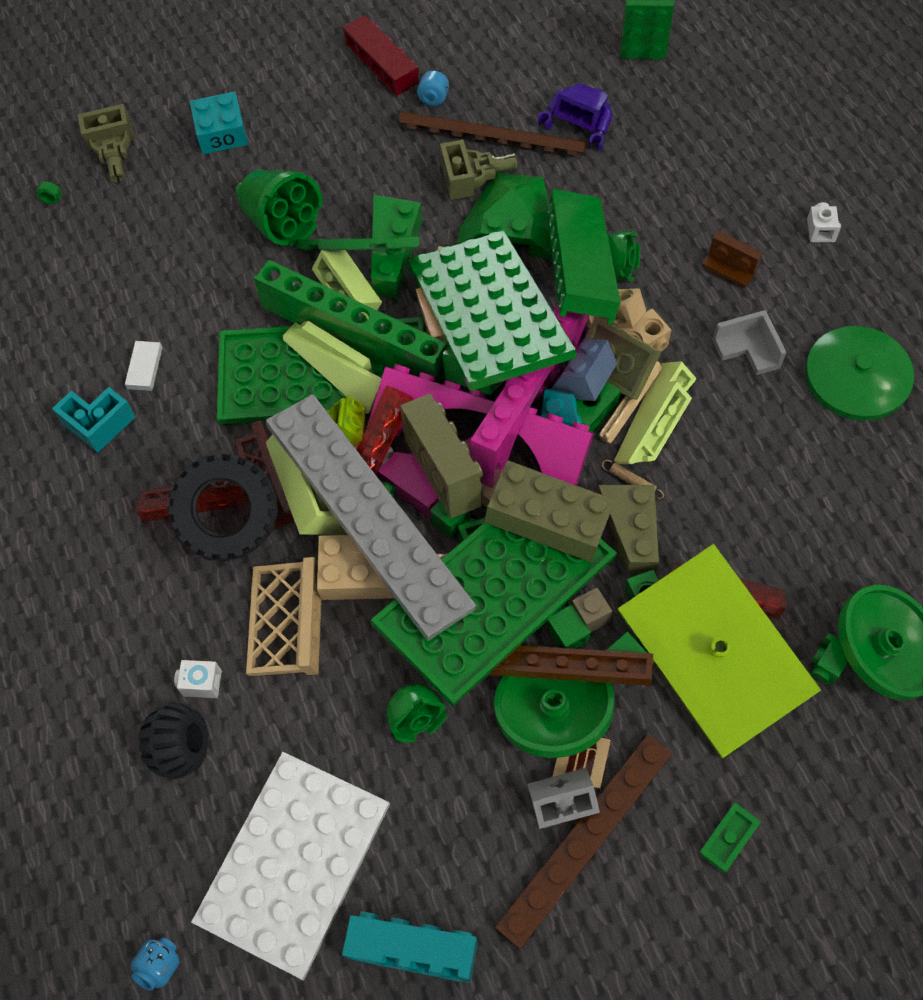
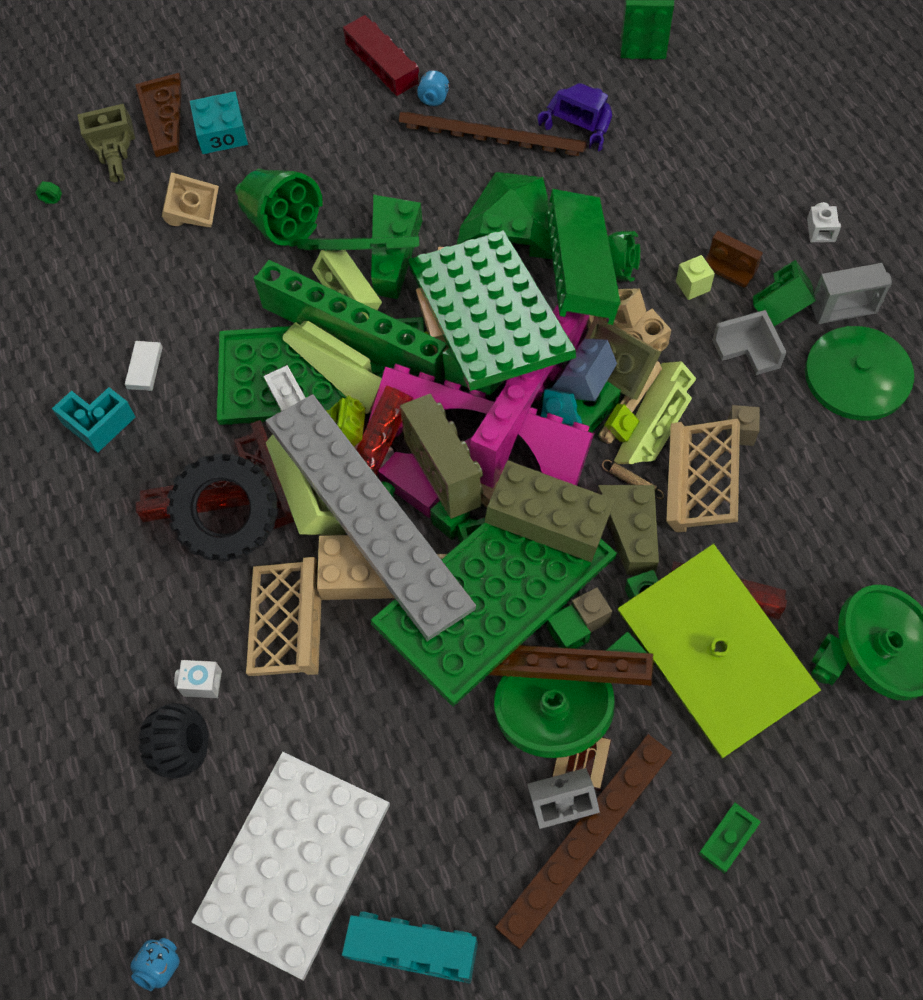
green cylinder [386,684,447,743] -> none
olive brick [440,140,517,200] -> none
none -> reddish brown wing [135,73,182,157]
none -> tan slope [162,172,219,227]
none -> white plate [264,365,305,411]
none -> lime plate [604,404,640,442]
none -> tan fence [666,419,740,532]
none -> yellowish green brick [676,255,715,300]
none -> dark tan brick [727,405,760,446]
none -> green panel [753,259,816,326]
none -> light grey window [811,263,892,324]

